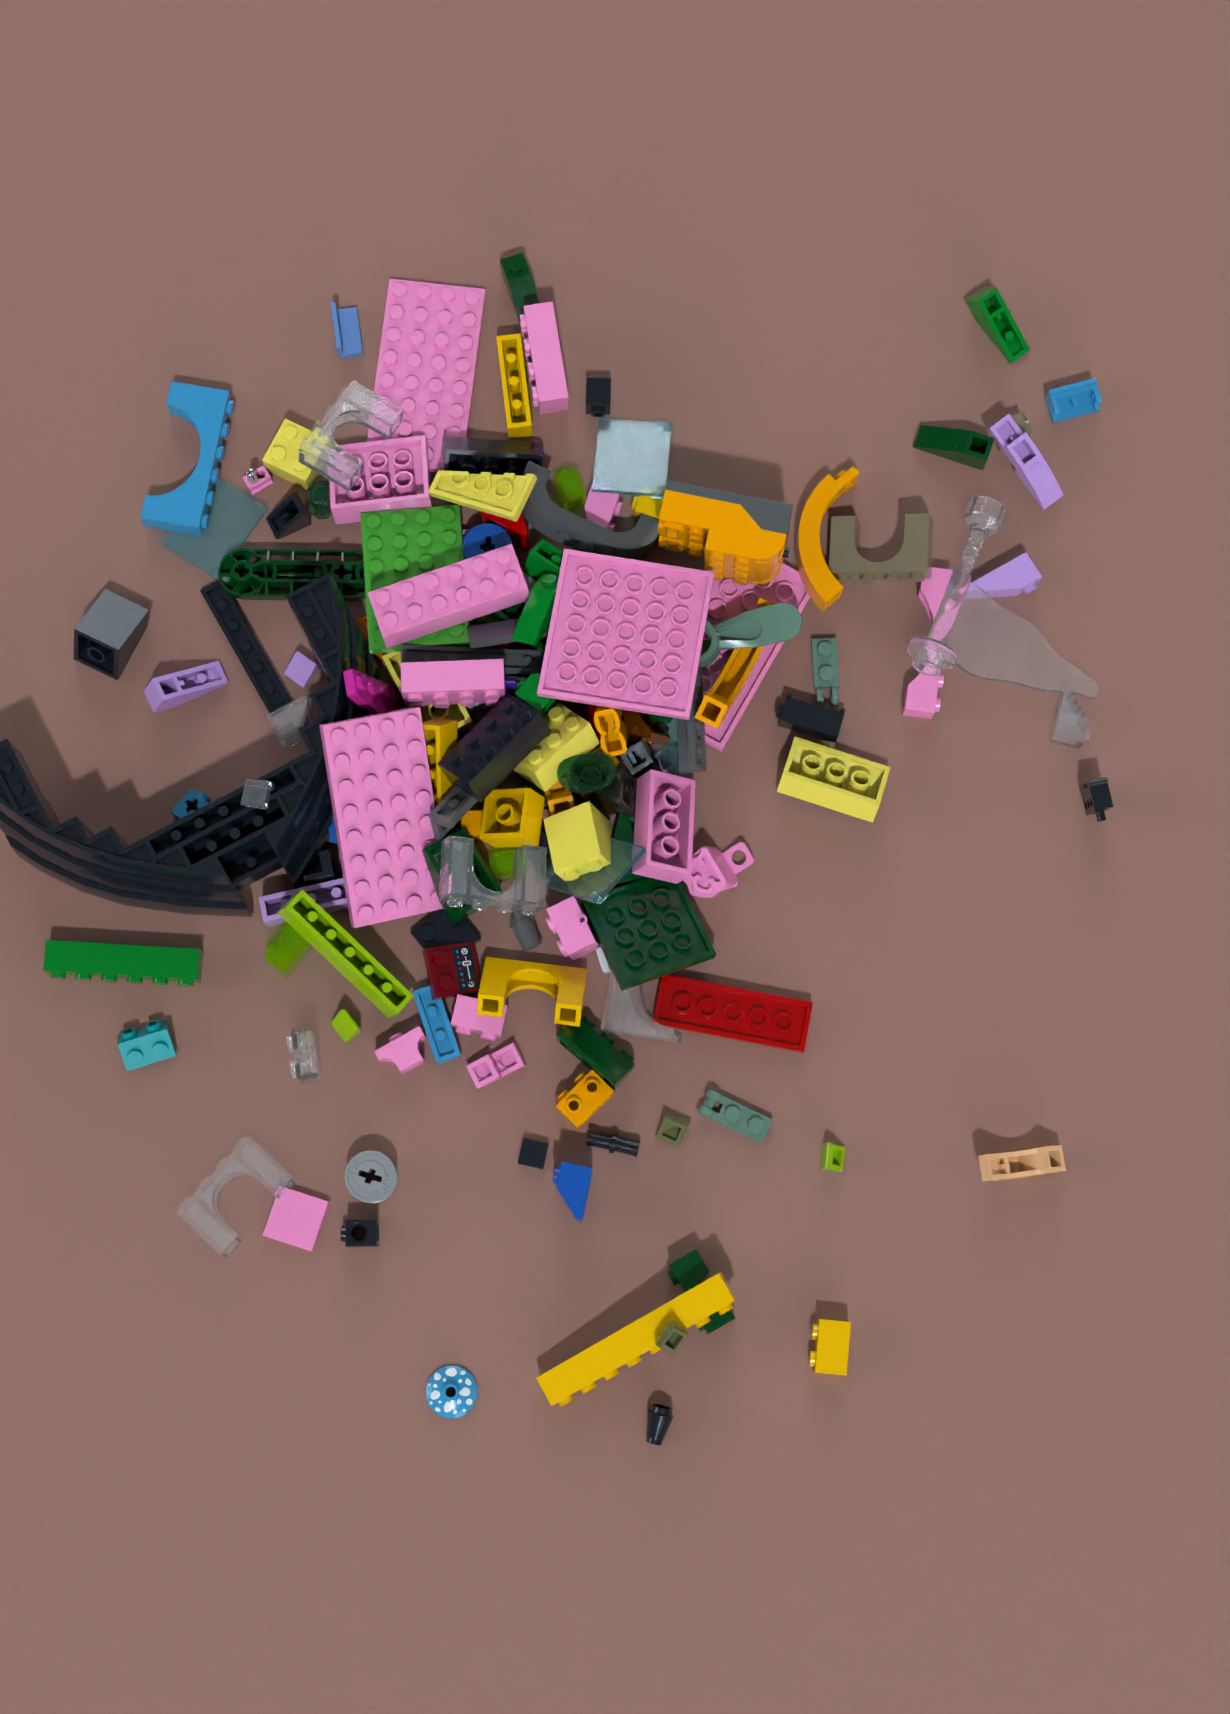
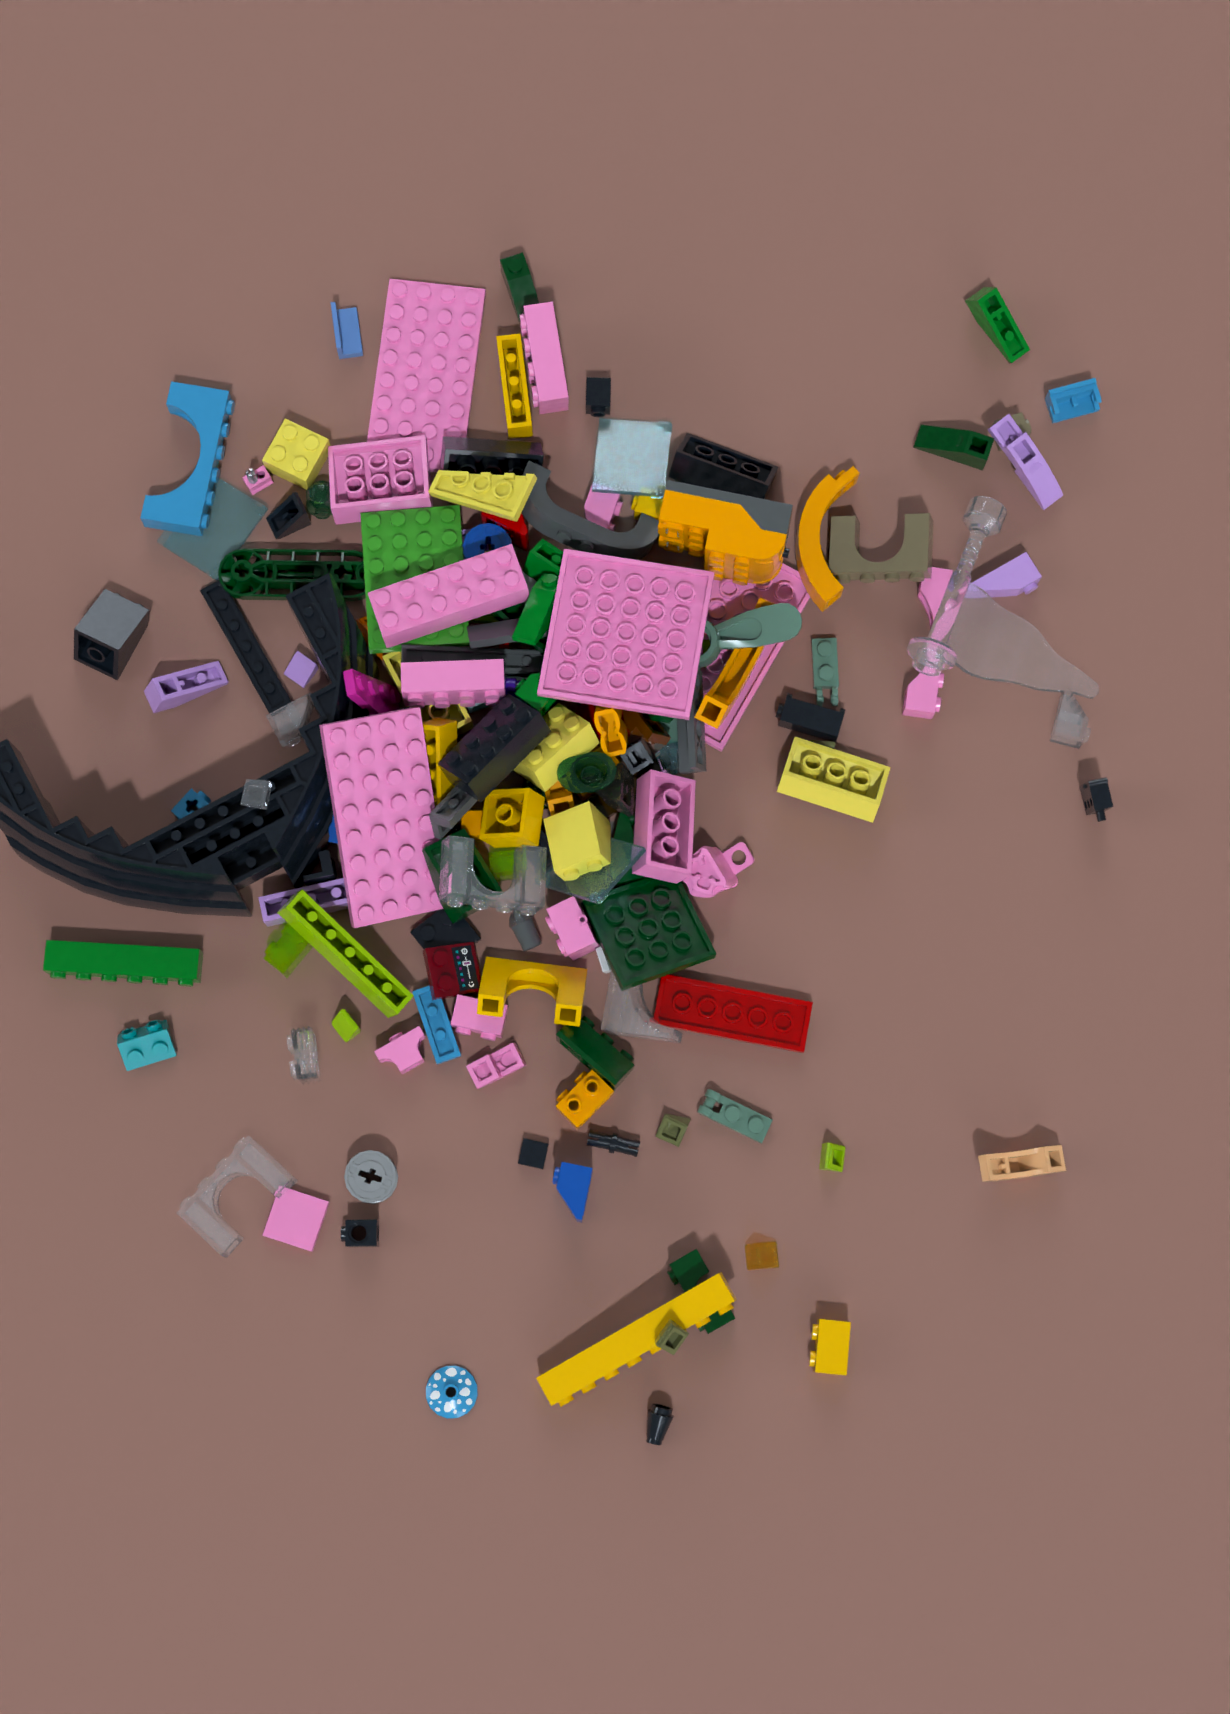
clear arch [298,380,404,492] -> none
clear neon green brick [553,469,587,510] -> none
none -> black slope [668,433,778,499]
none -> clear yellow slope [745,1241,779,1270]

